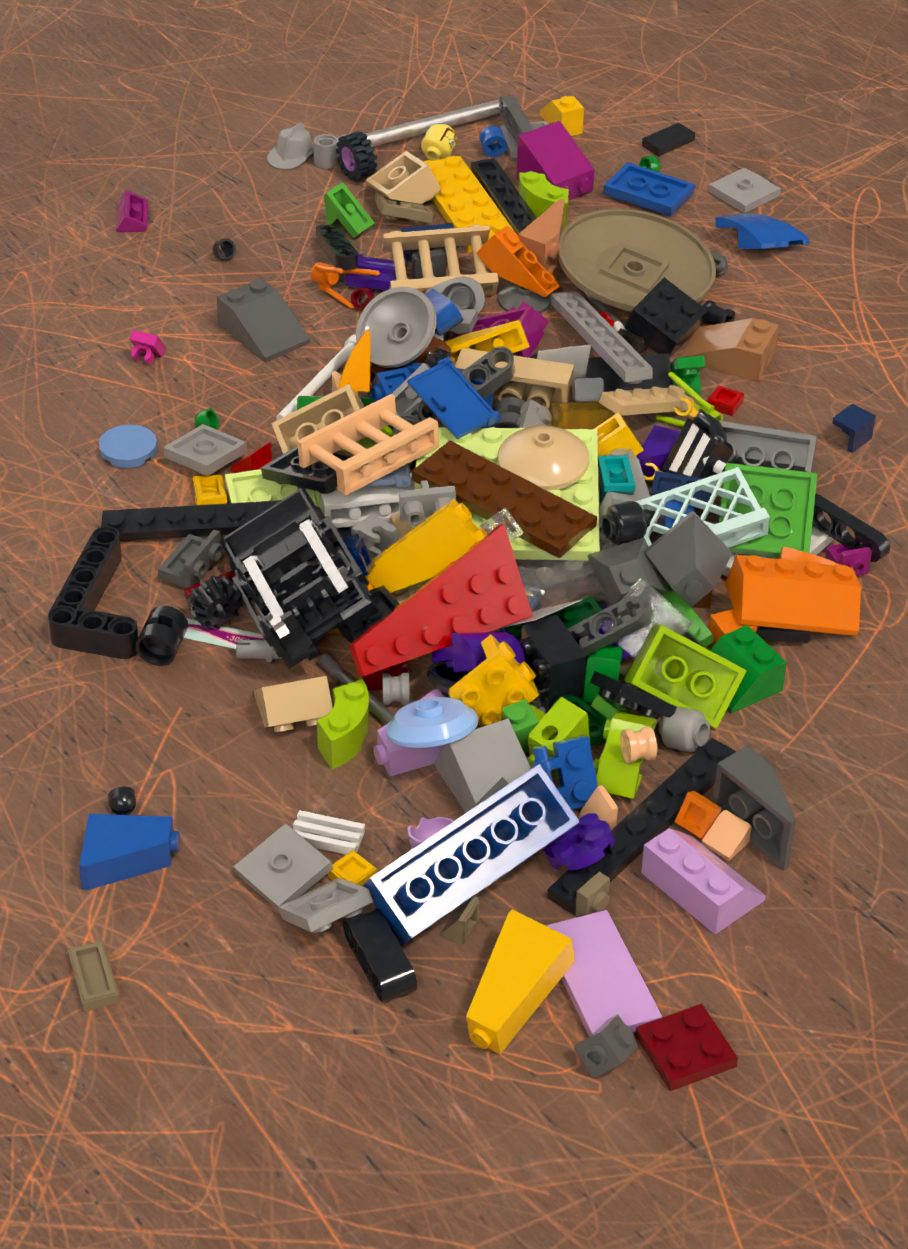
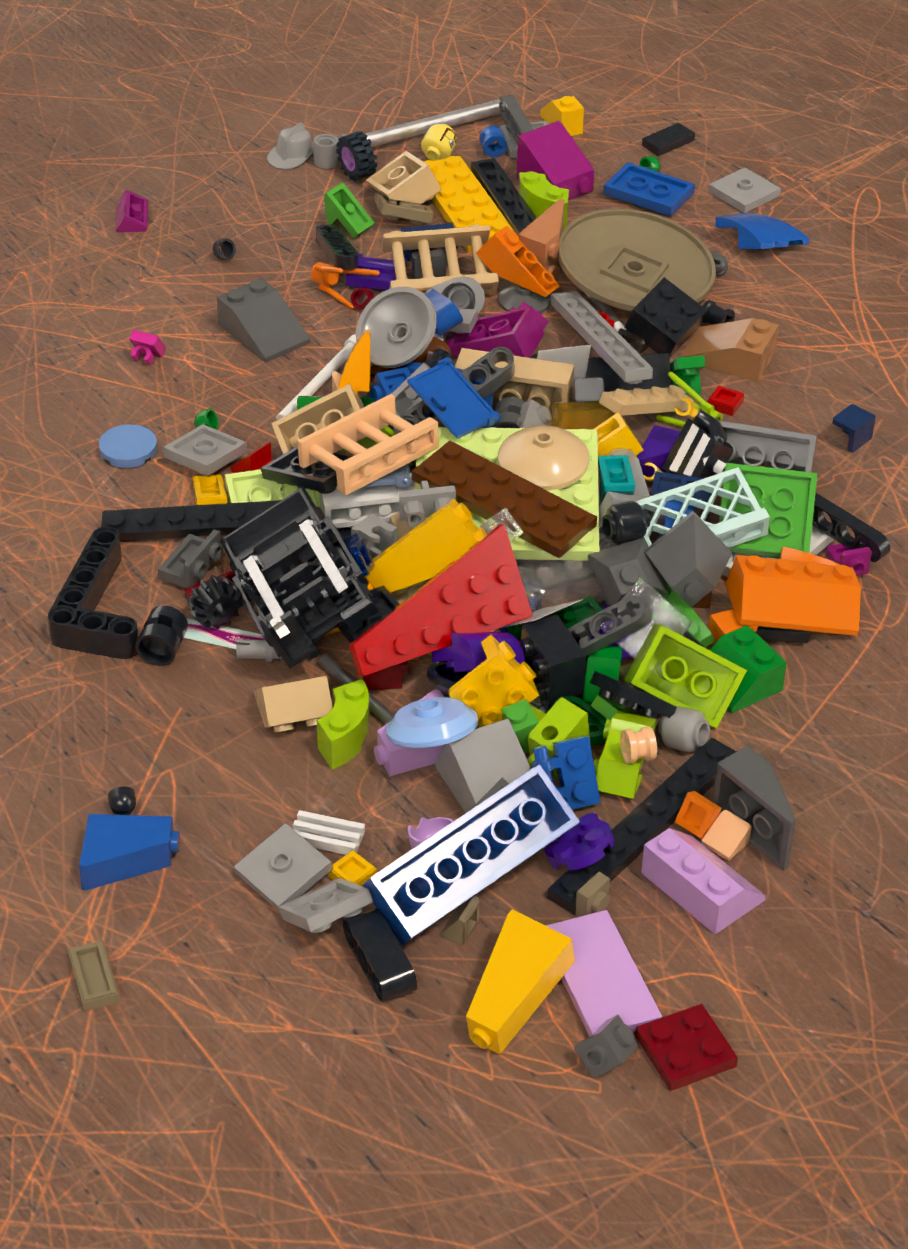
light grey wheel [382,673,409,705] -> none
yellow slope [445,320,530,365] -> none
light nougat slope [579,785,618,830] -> none

